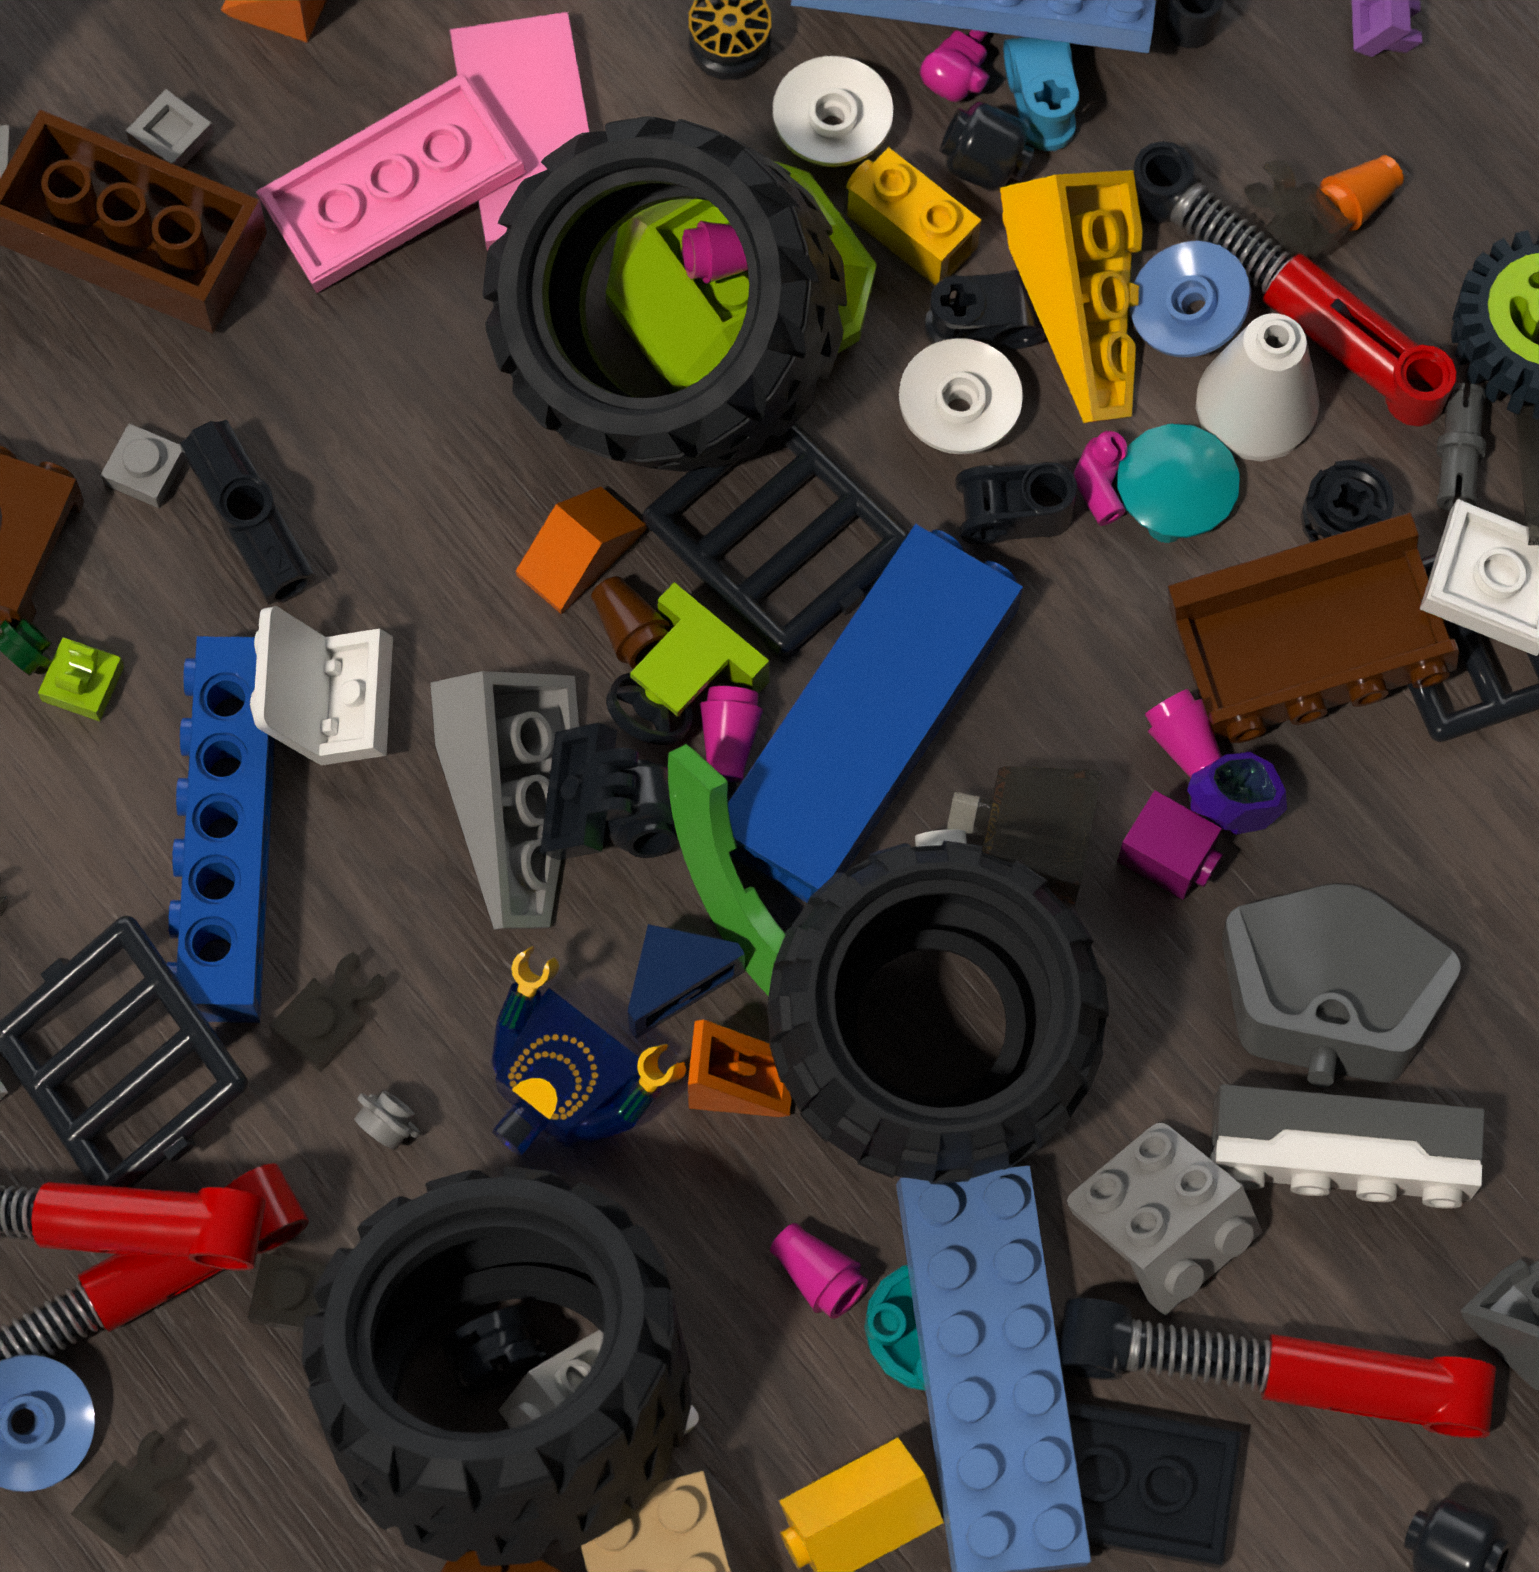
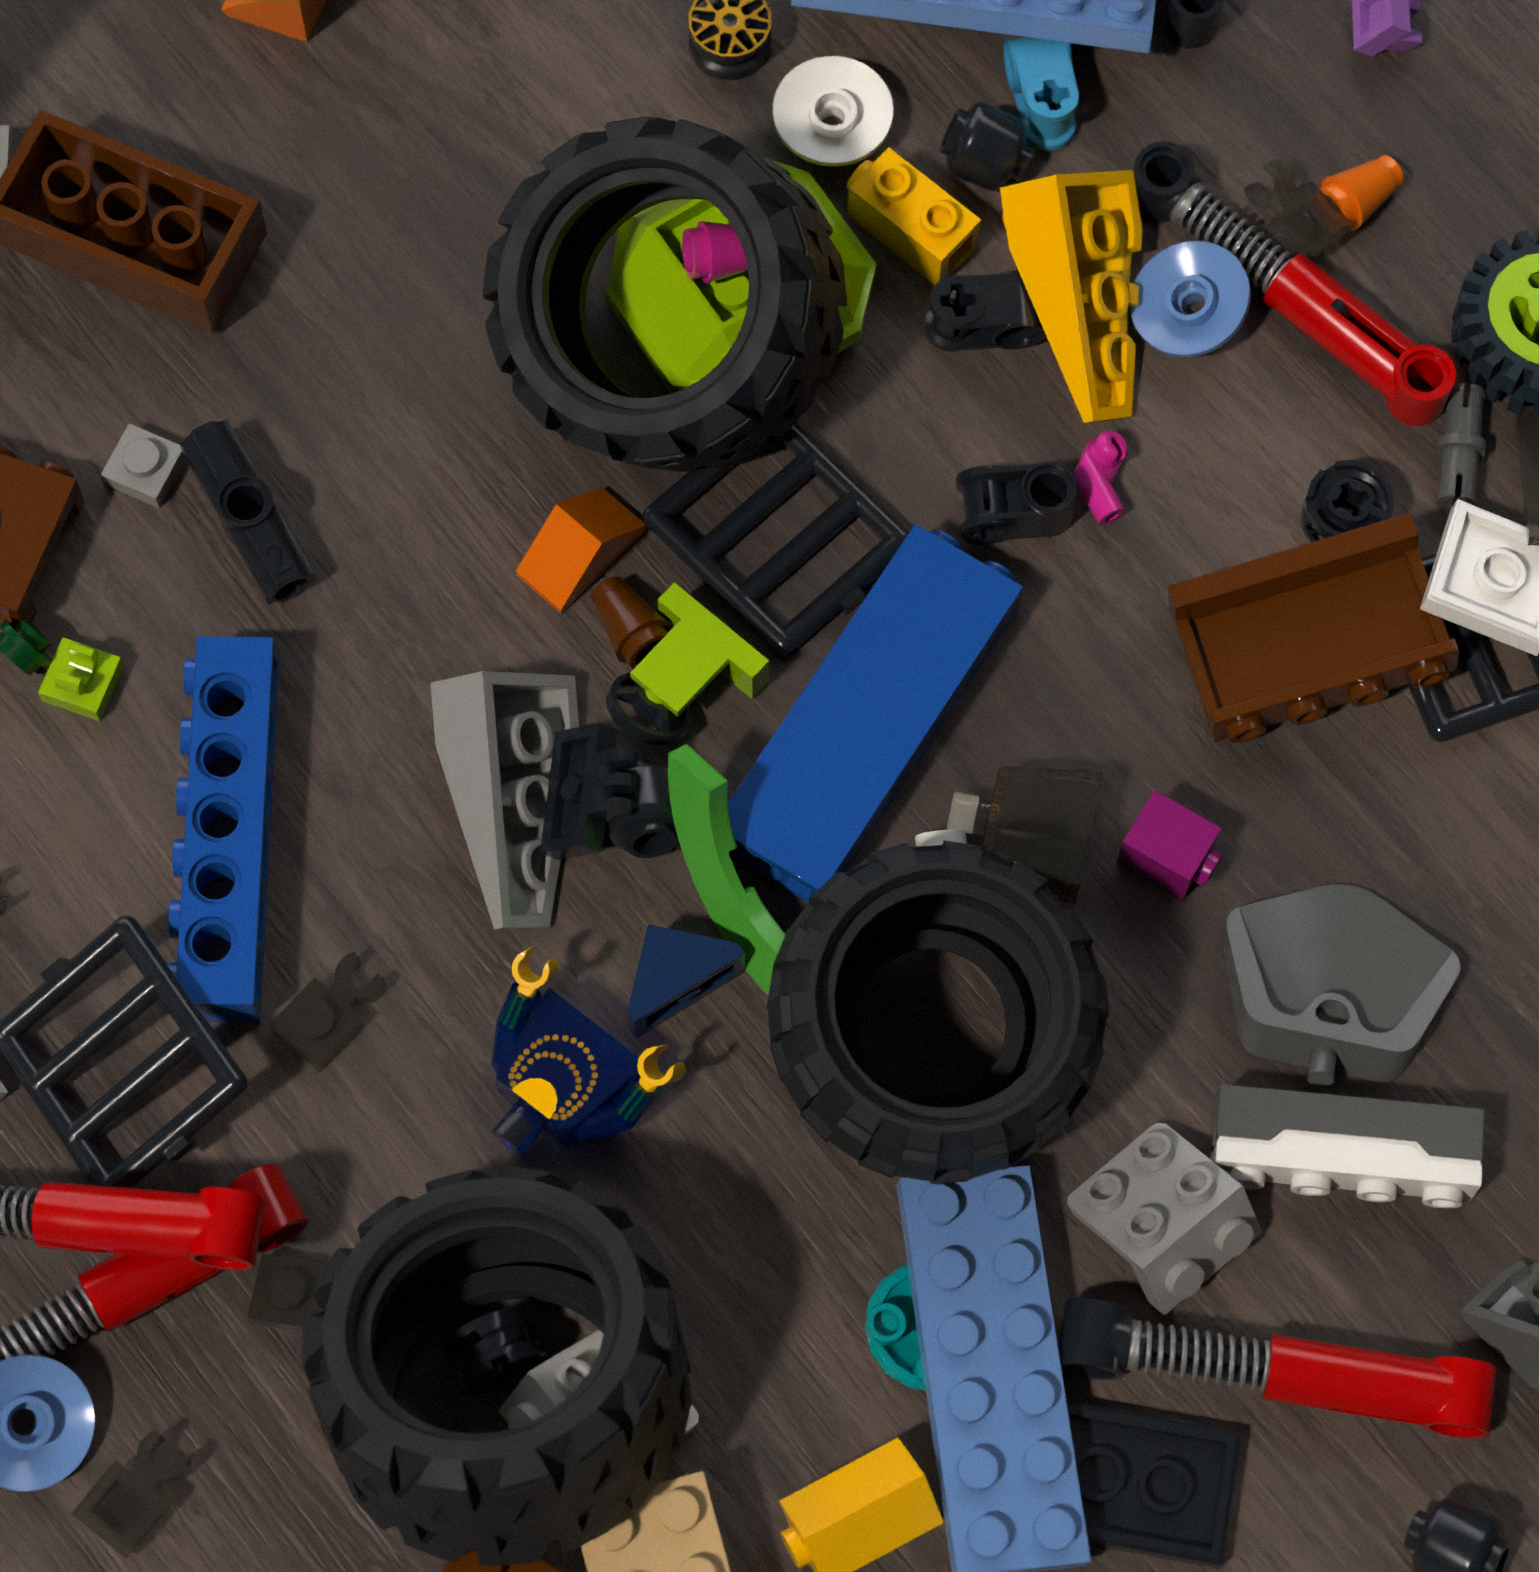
light grey plate [126,89,214,168] -> none
white bracket [250,606,393,765] -> none
bright pink tile [256,72,526,293] -> none
light grey plate [354,1091,421,1150] -> none
bright pink tile [450,12,589,251] -> none
orange slope [688,1019,791,1117] -> none
dark pink cone [700,686,763,782] -> none
dark pink cone [770,1223,868,1319] -> none
white dish [899,339,1023,454] -> none
dark pink piece [920,30,990,103] -> none
teal dish [1116,424,1240,543] -> none
dark pink cone [1145,689,1222,779] -> none
dark purple rock [1187,752,1287,835] -> none
white cone [1195,313,1319,462] -> none

